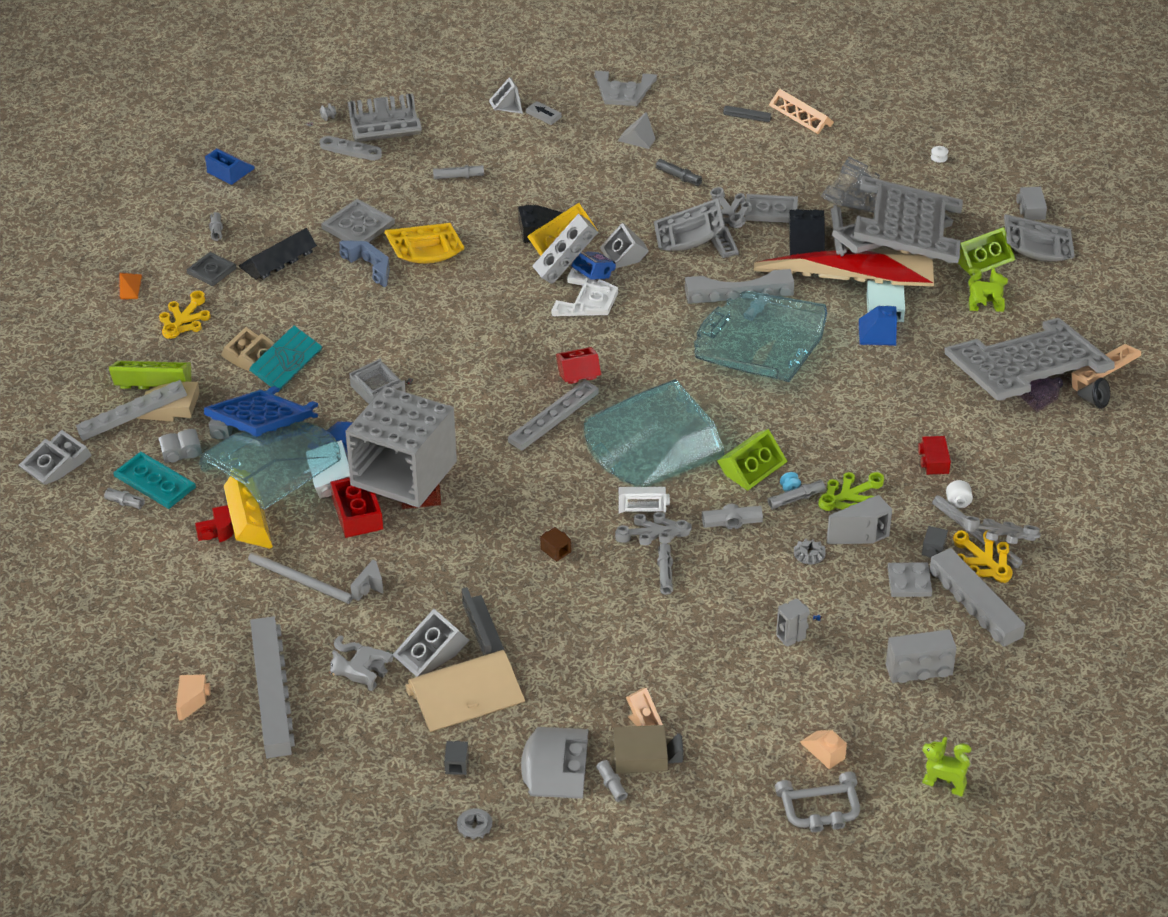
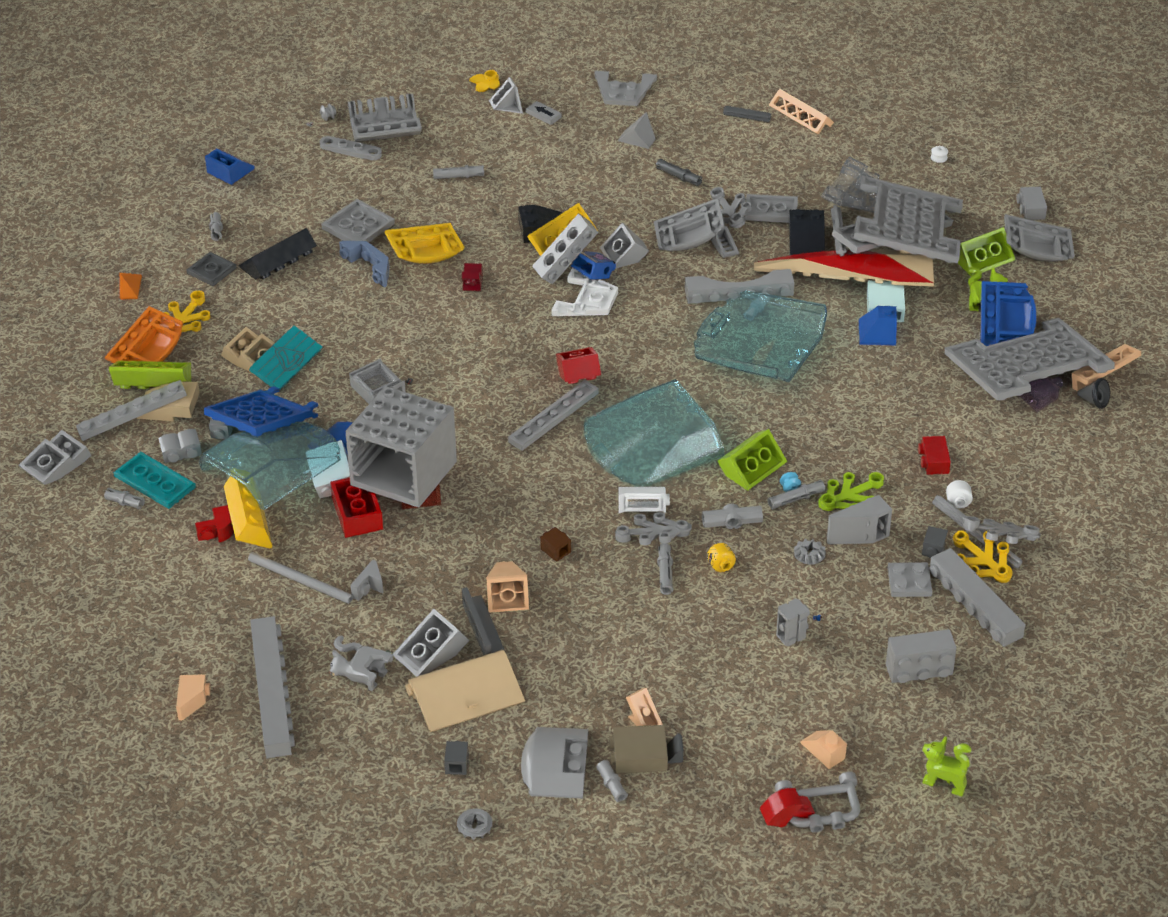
none -> orange slope [105,306,183,363]
none -> dark red brick [461,263,483,292]
none -> yellow plate [469,70,500,92]
none -> light nougat slope [486,561,529,613]
none -> yellow head [707,543,736,572]
none -> red brick [759,788,815,827]
none -> blue slope [980,281,1036,346]

